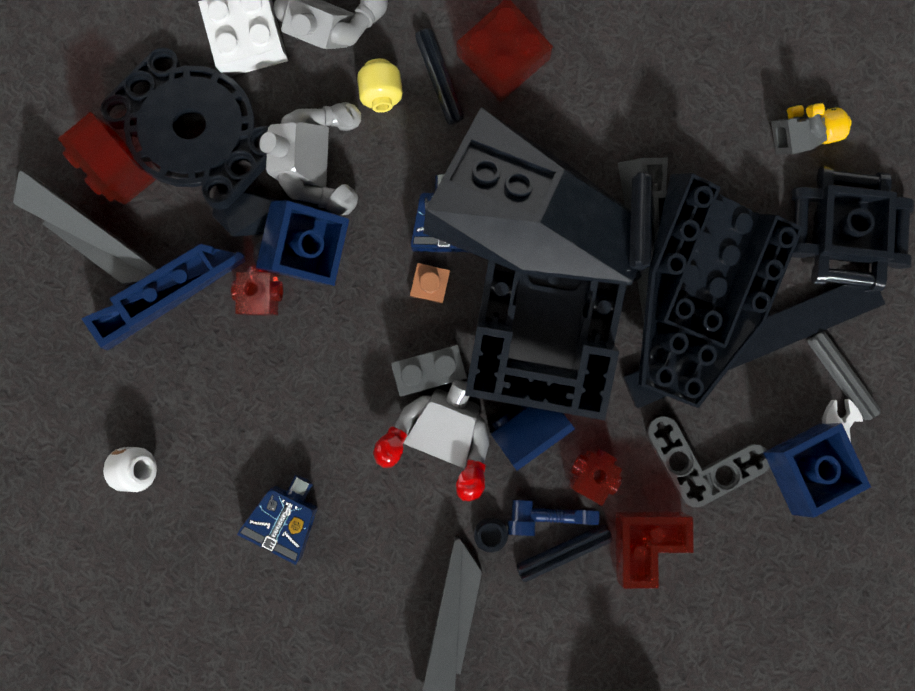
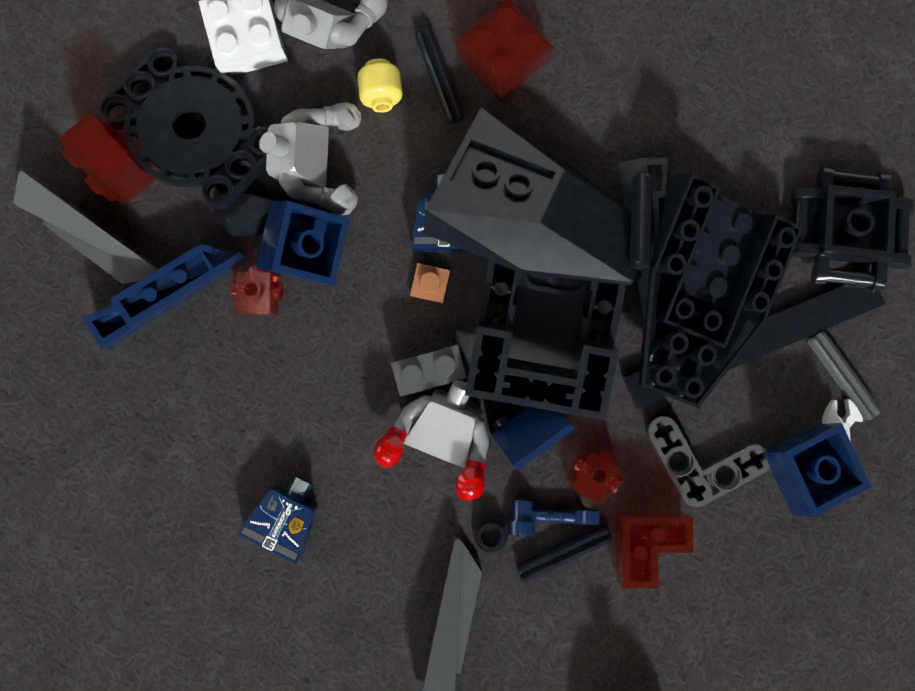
white head [103,447,157,492] -> none
dark grey piece [771,103,851,155] -> none

